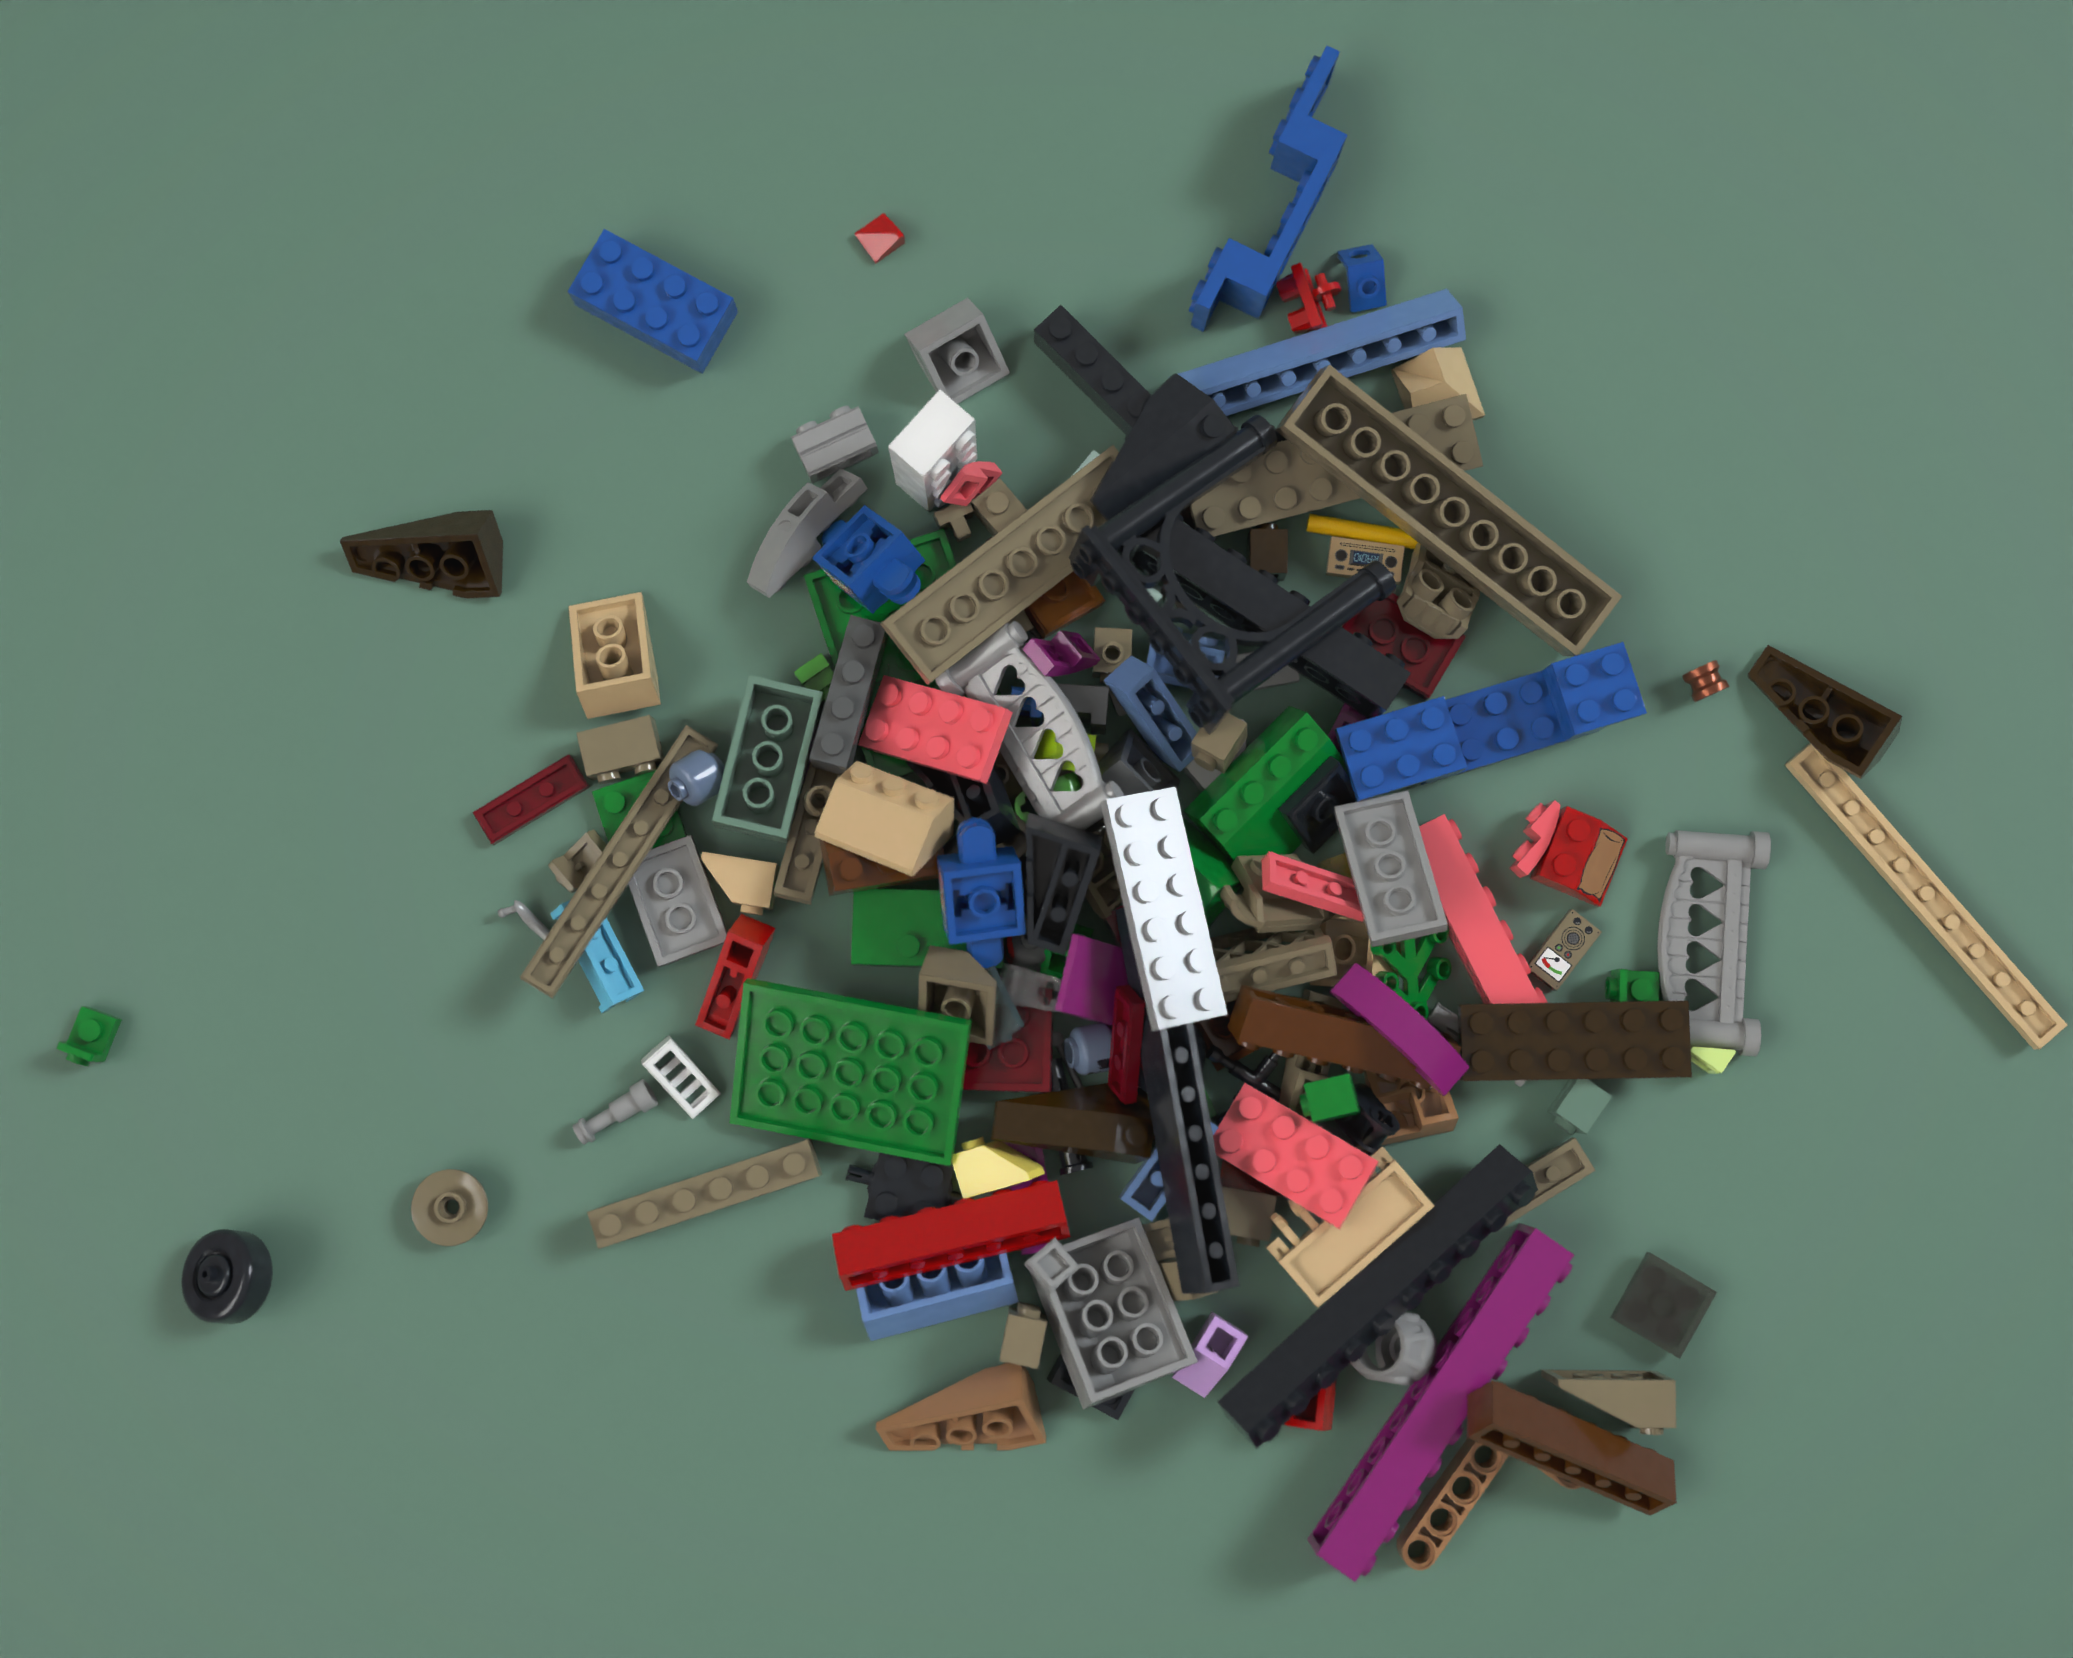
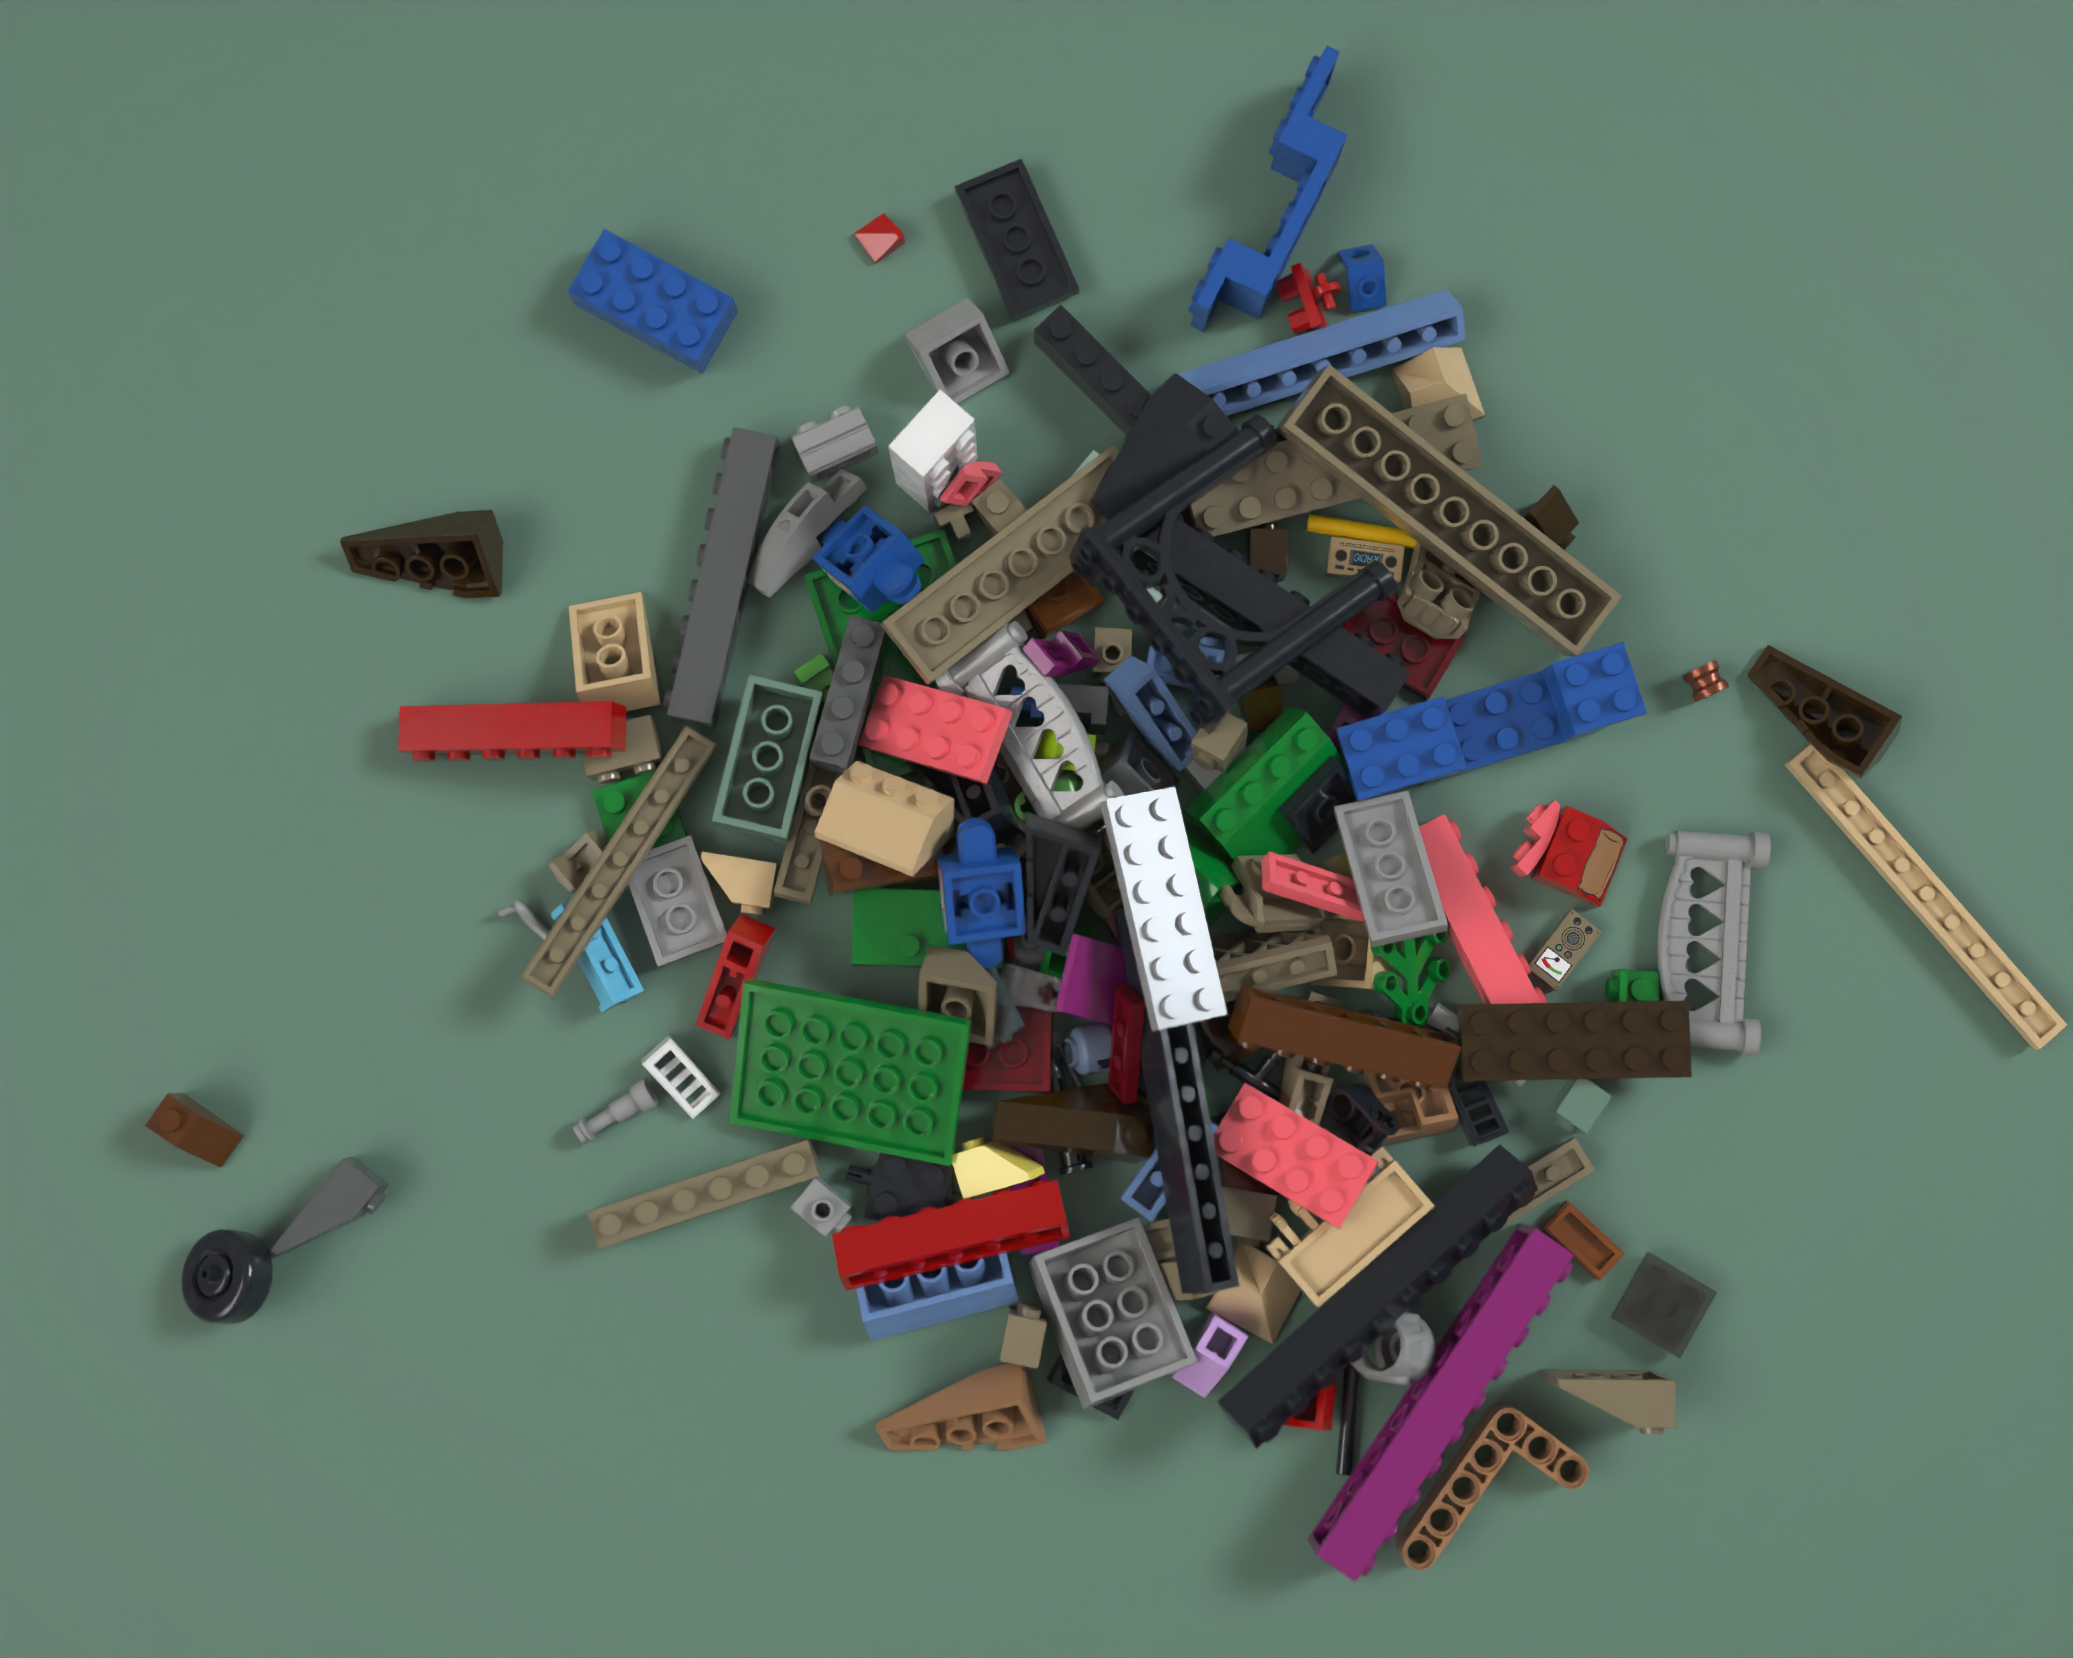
green bracket [56,1006,122,1066] -> none
dark tan dish [411,1169,488,1246] -> none
dark red tile [472,754,590,845] -> none
sand blue head [668,750,725,806] -> none
light grey tile [1024,1238,1080,1294] -> none
green brick [1299,1073,1361,1124] -> none
magenta slope [1330,963,1469,1096] -> none
reddish brown brick [1467,1380,1677,1516] -> none
yellowish green slope [1691,1047,1736,1074] -> none
none -> reddish brown slope [145,1093,245,1167]
none -> dark grey slope [270,1157,389,1255]
none -> red brick [398,701,626,762]
none -> dark grey brick [663,427,780,729]
none -> light grey brick [790,1177,853,1237]
none -> black plate [955,158,1079,321]
none -> tan slope [1205,1243,1301,1344]
none -> dark brown brick [1238,675,1283,733]
none -> black bar [1336,1364,1360,1476]
none -> black slope [1448,1068,1509,1147]
none -> dark brown slope [1524,485,1579,550]
none -> dark orange tile [1541,1200,1625,1281]

